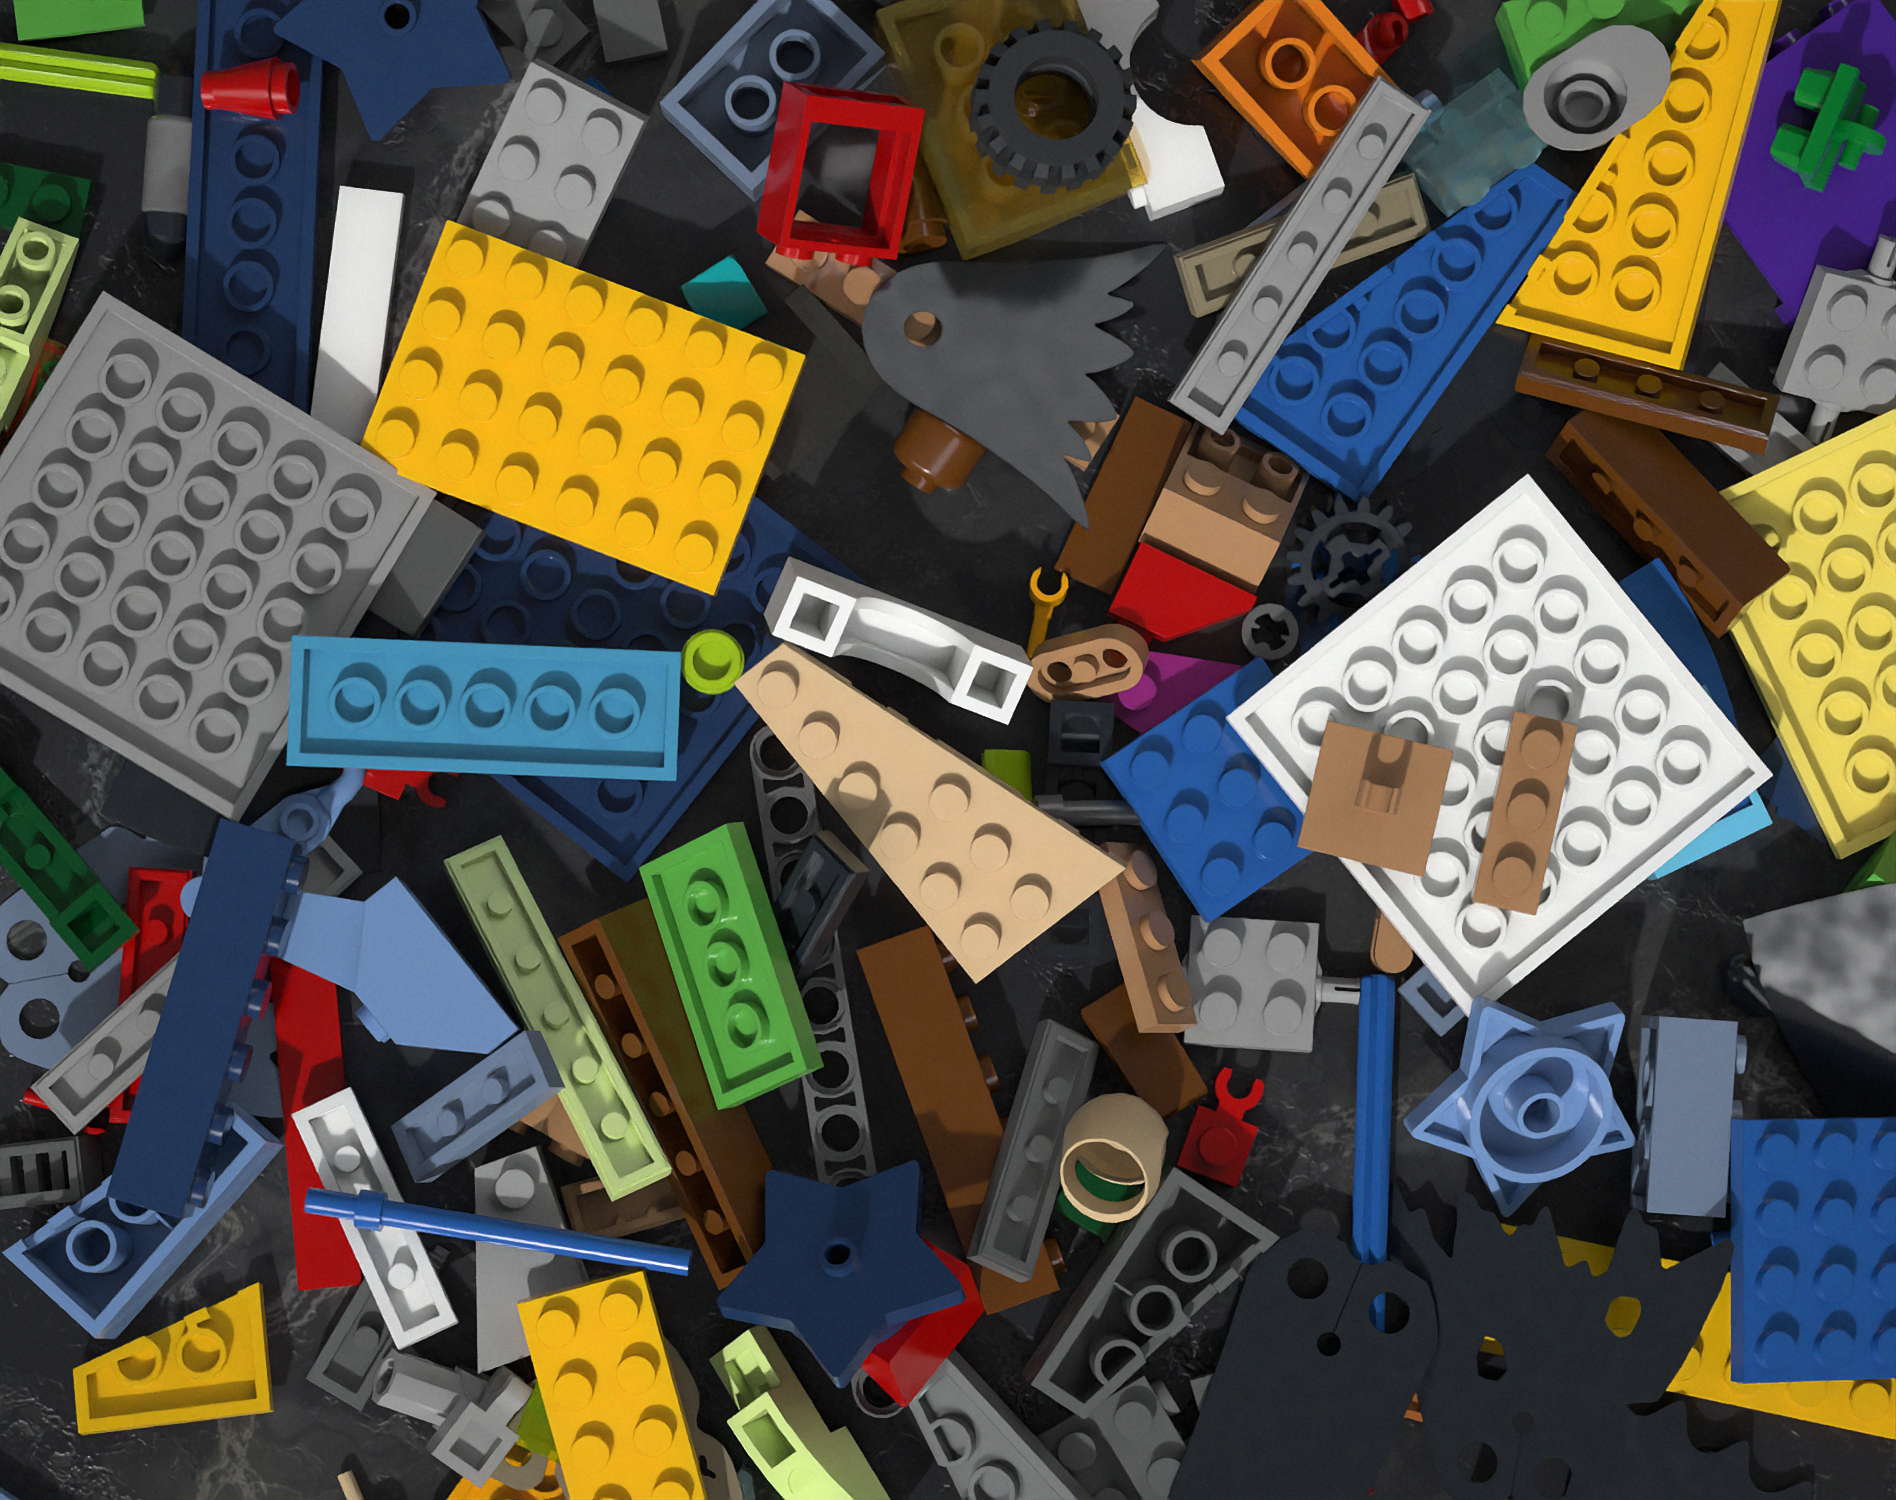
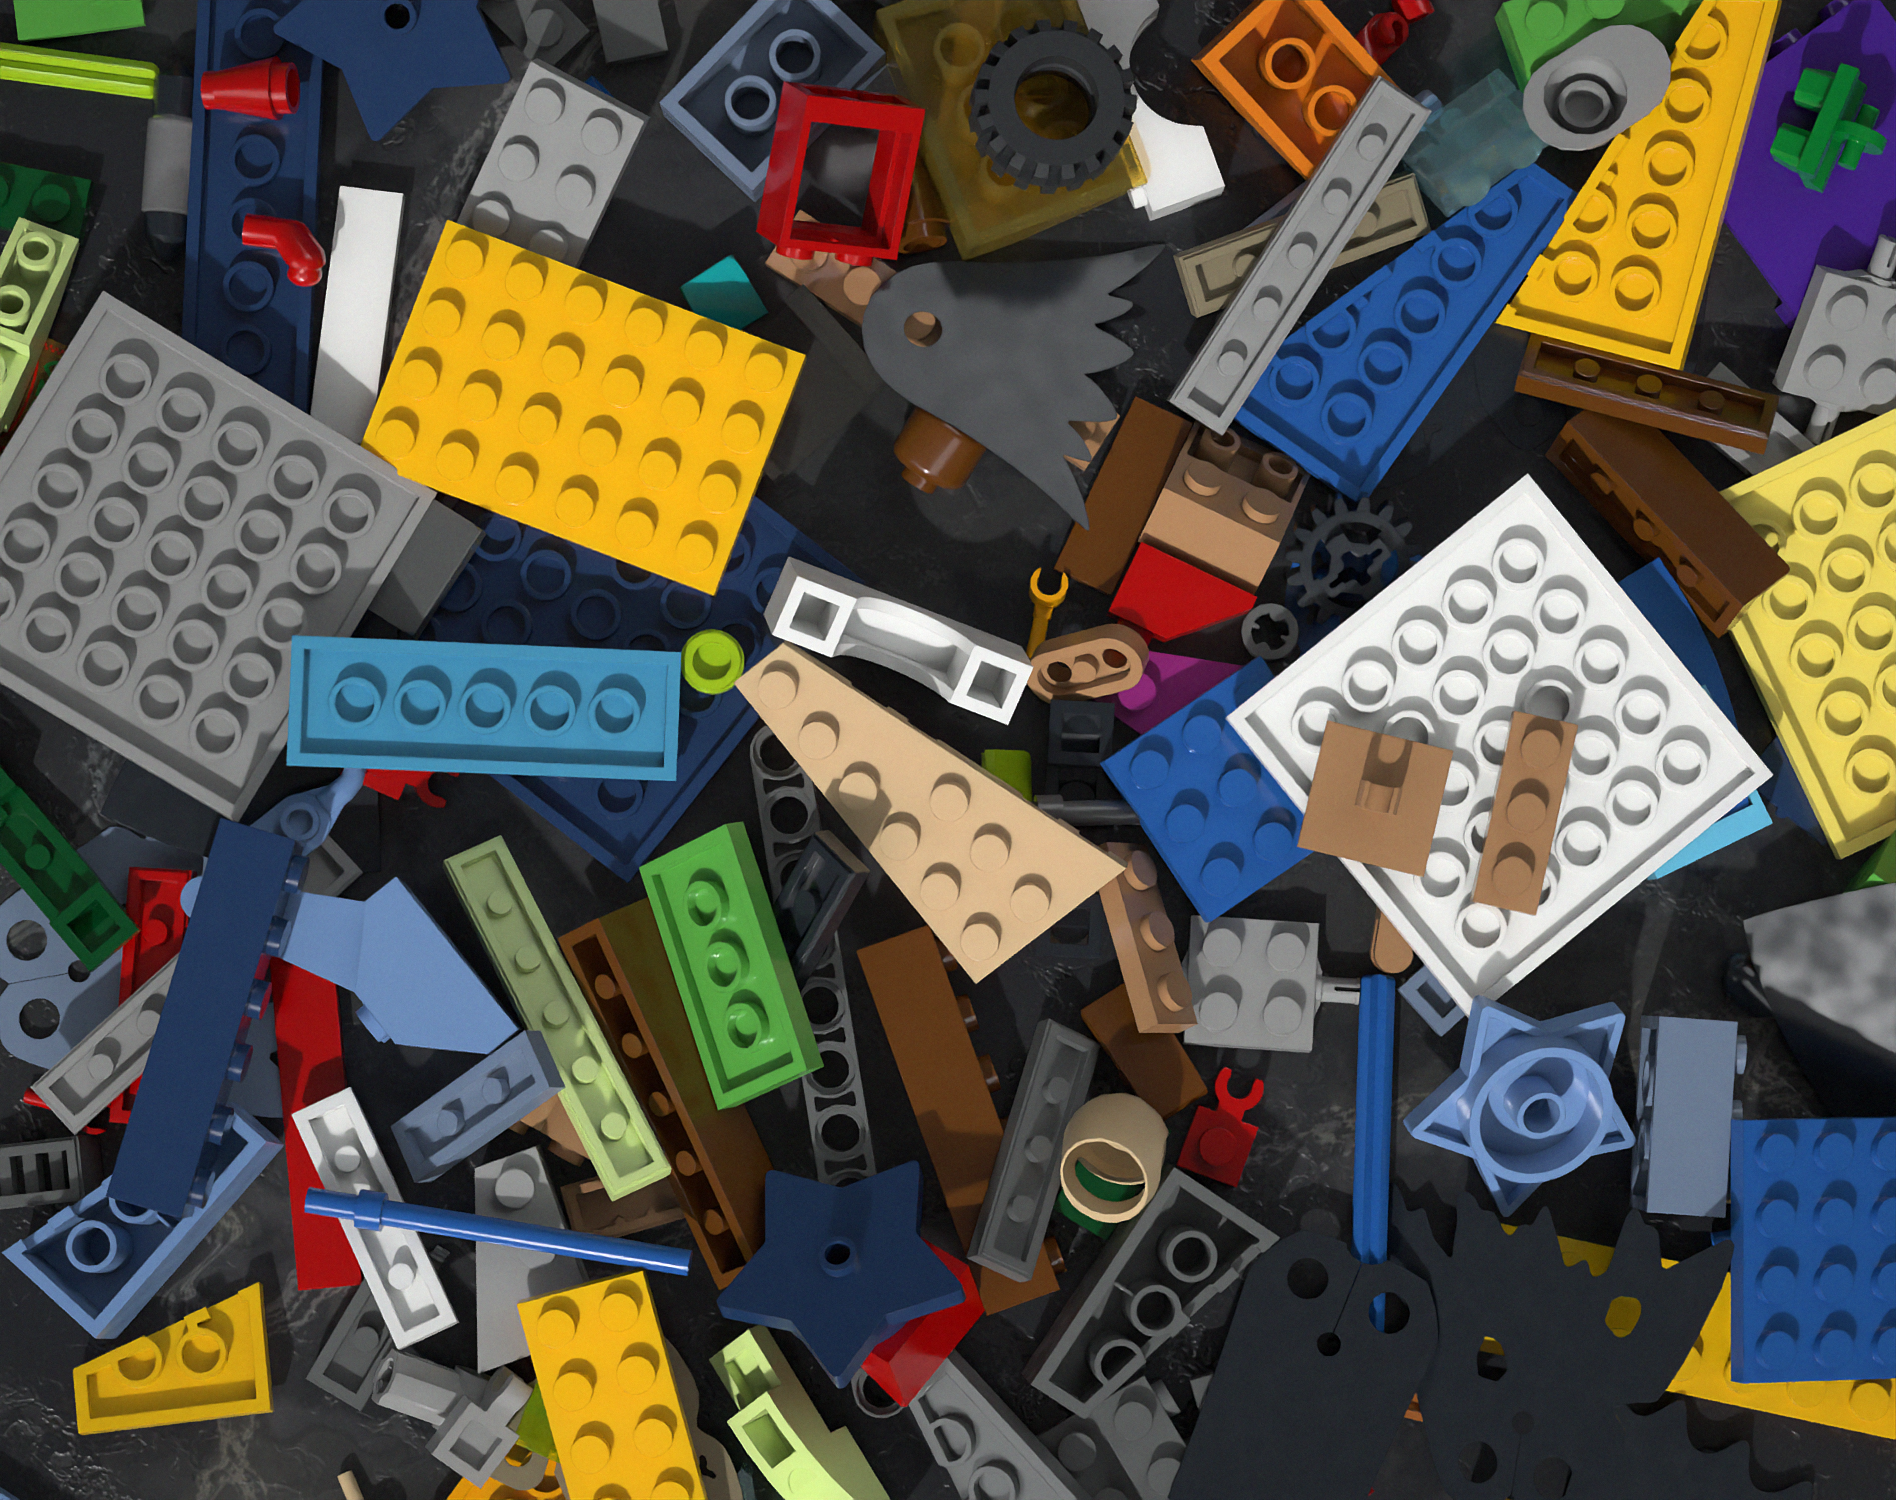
none -> red arm [242,213,326,287]

